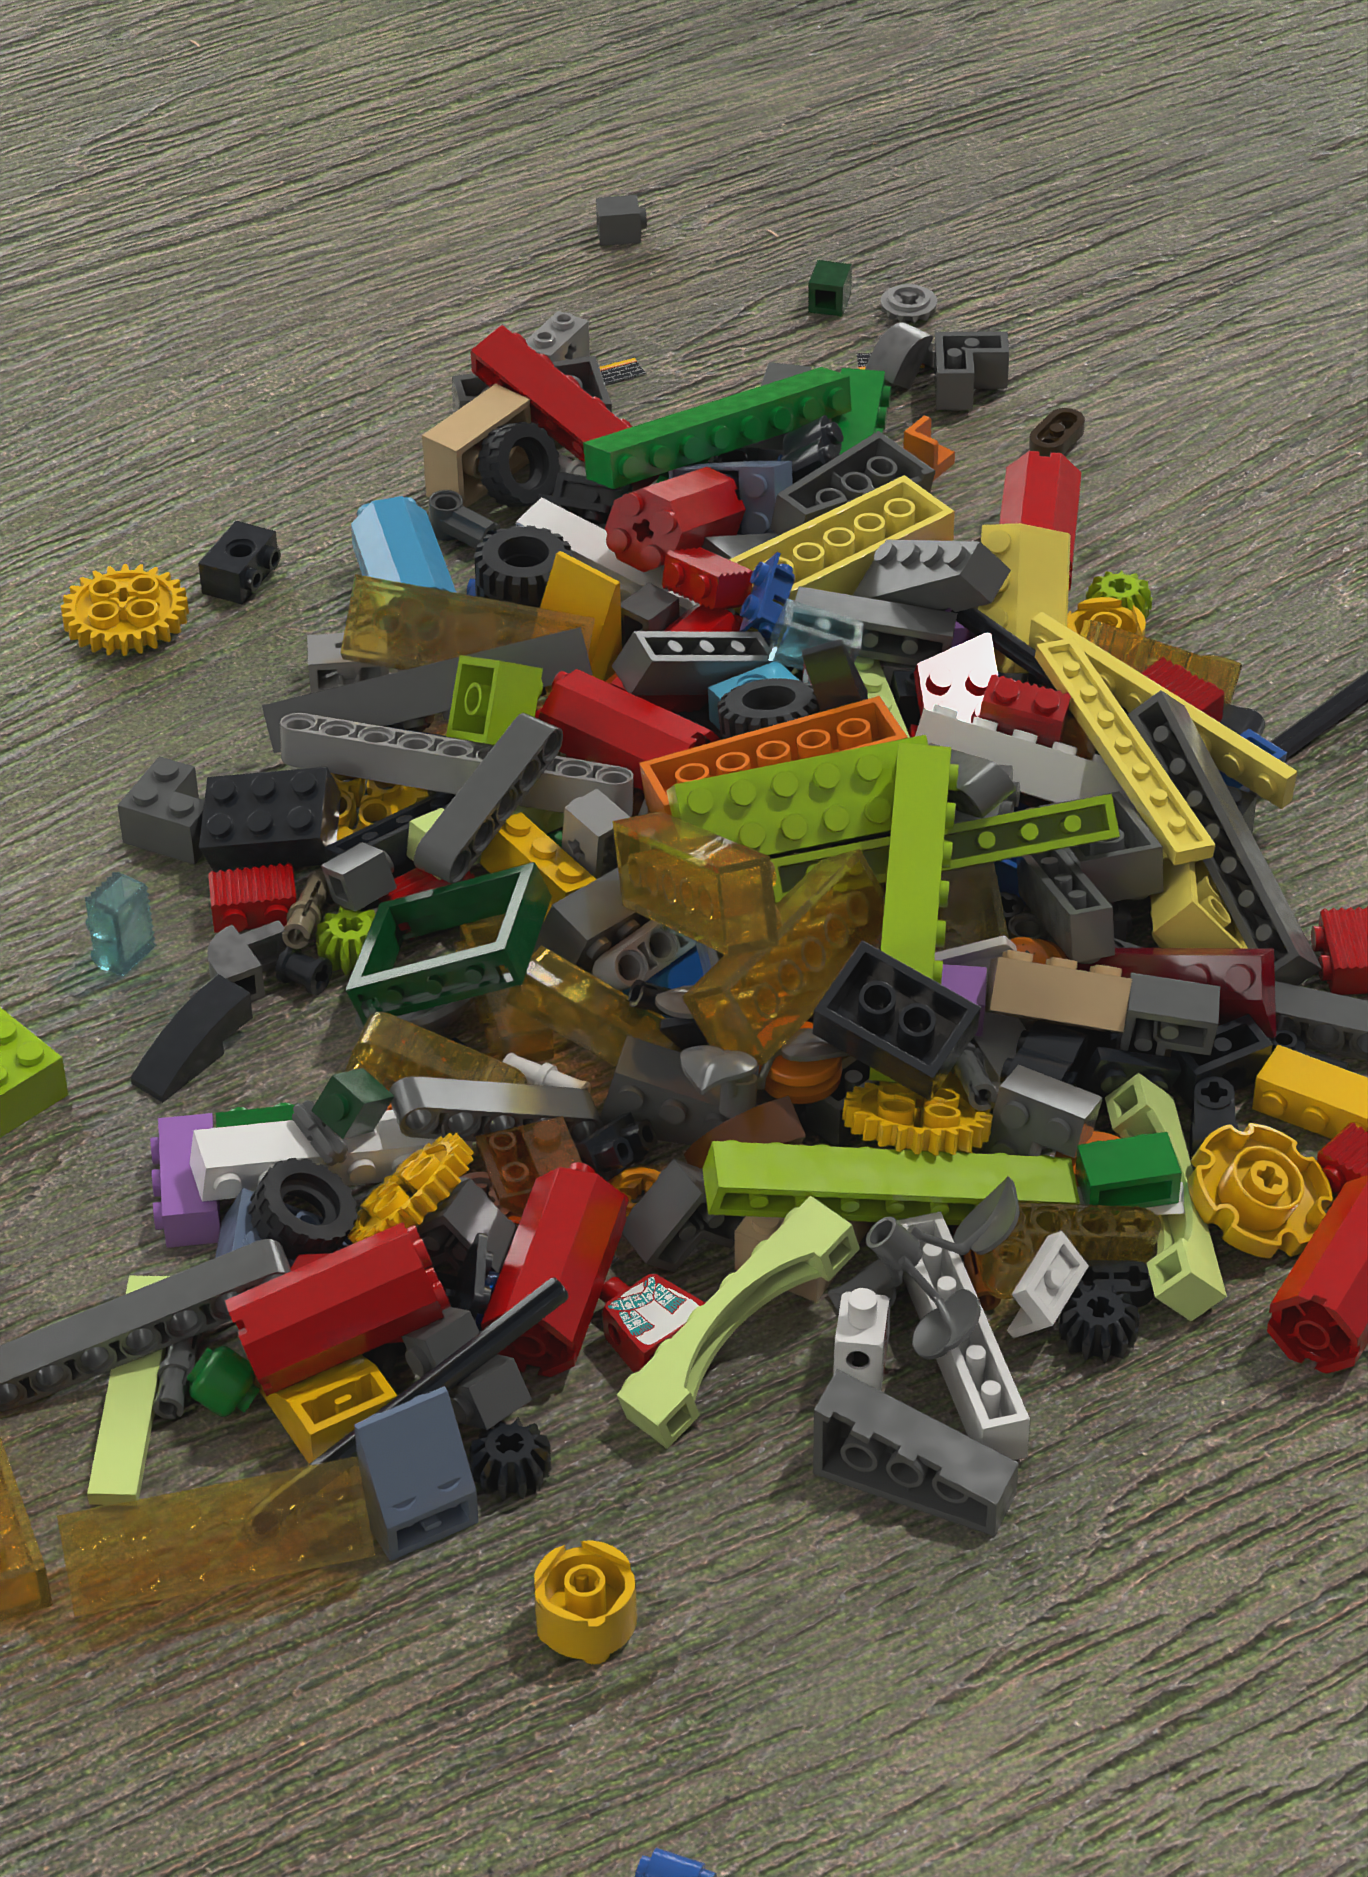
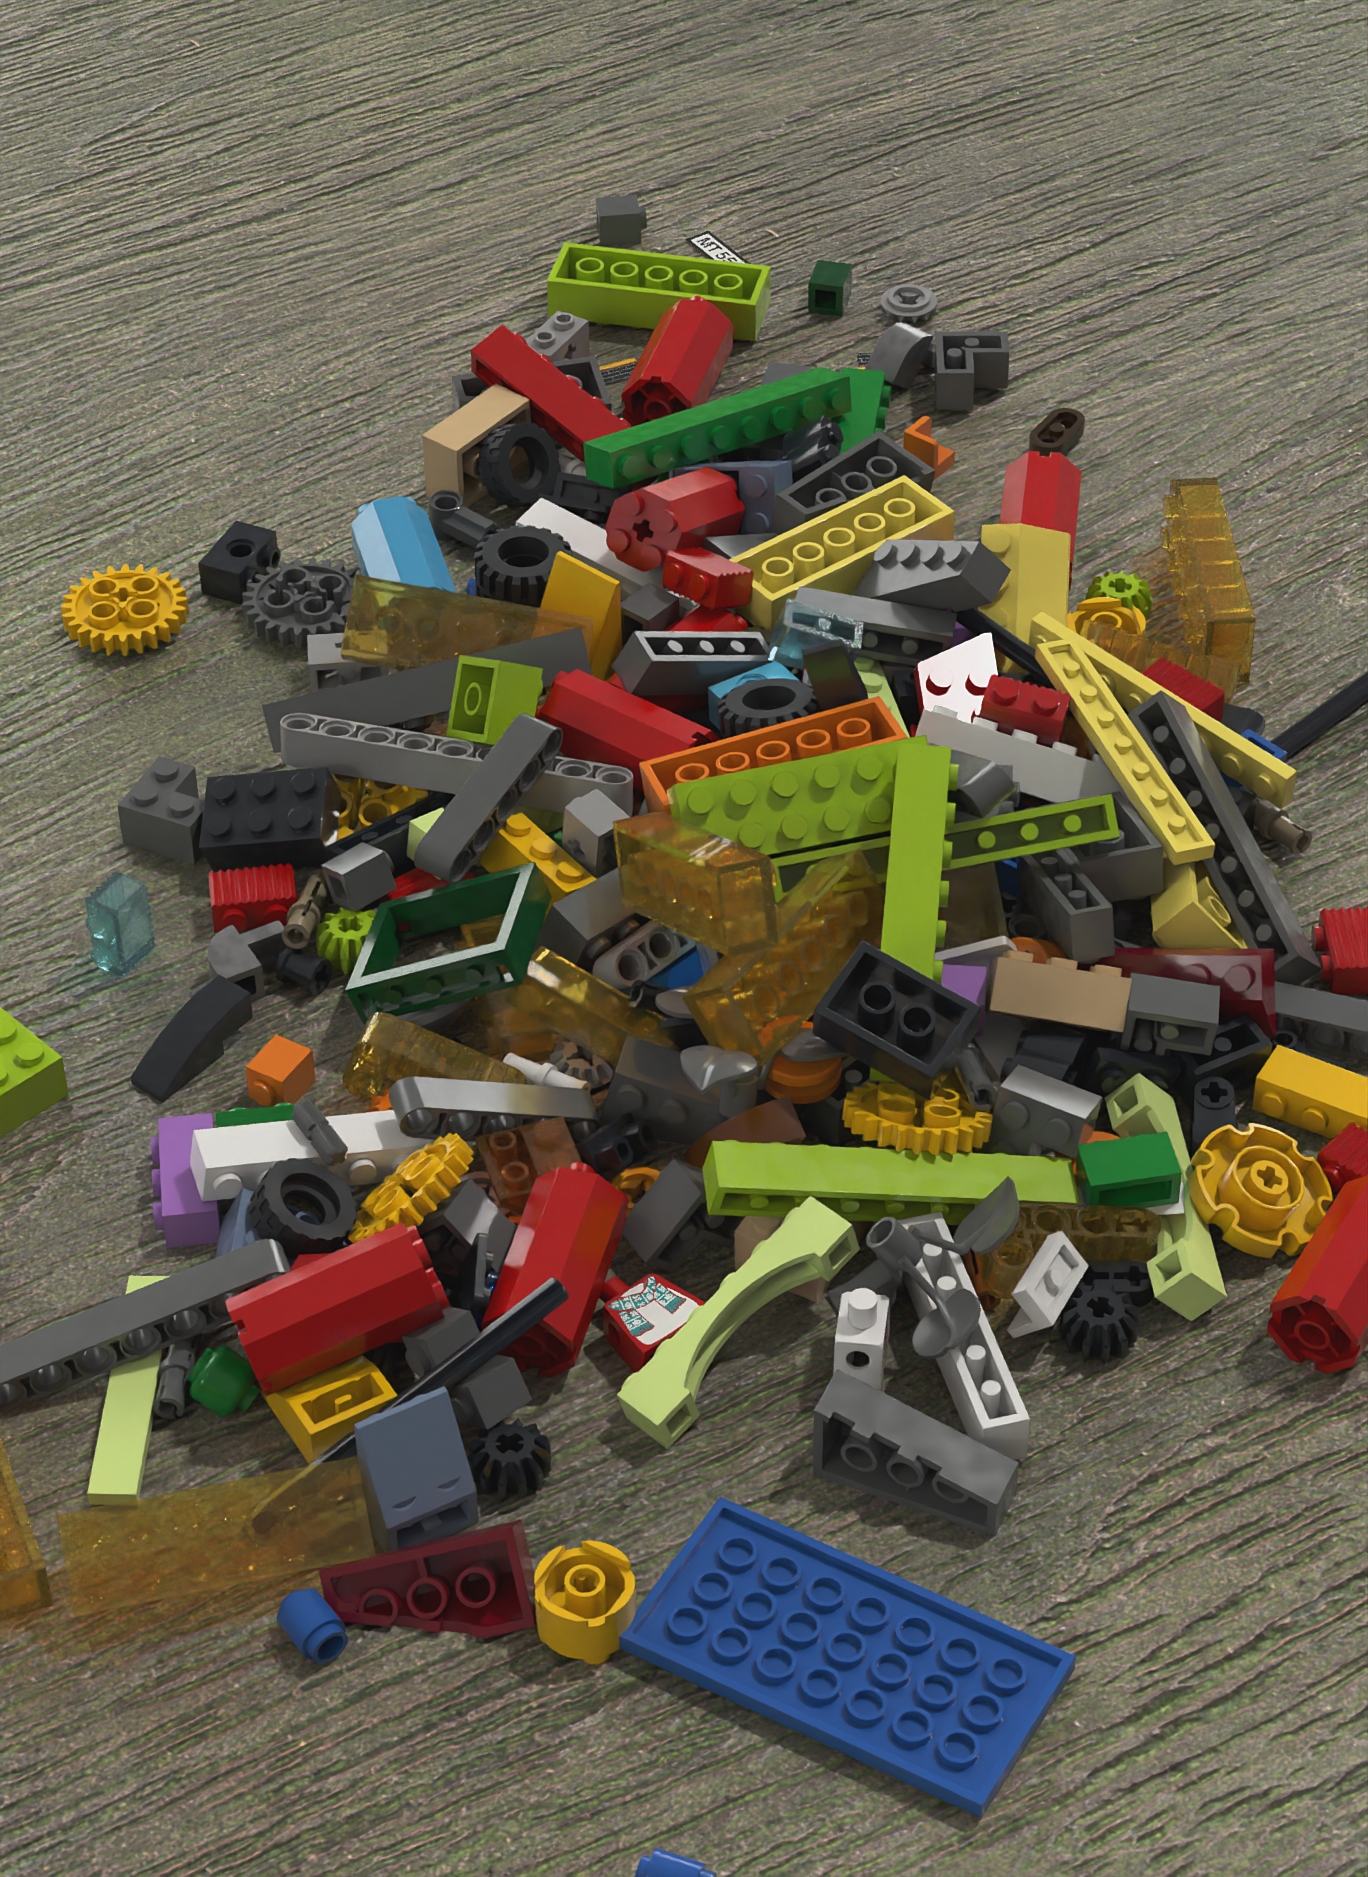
dark green brick [311,1068,395,1139] -> none
blue hinge [739,552,795,638] -> none
none -> dark grey gear [242,557,369,649]
none -> orange brick [245,1034,316,1107]
none -> blue brick [277,1588,348,1664]
none -> dark red wedge [319,1520,537,1637]
none -> lime brick [547,242,771,341]
none -> light grey gear [550,1032,620,1088]
none -> blue plate [619,1497,1076,1818]
none -> red brick [621,296,735,427]
none -> sticker [685,231,751,264]
none -> clear yellow brick [1160,477,1256,684]
none -> dark tan pin [1251,793,1312,855]

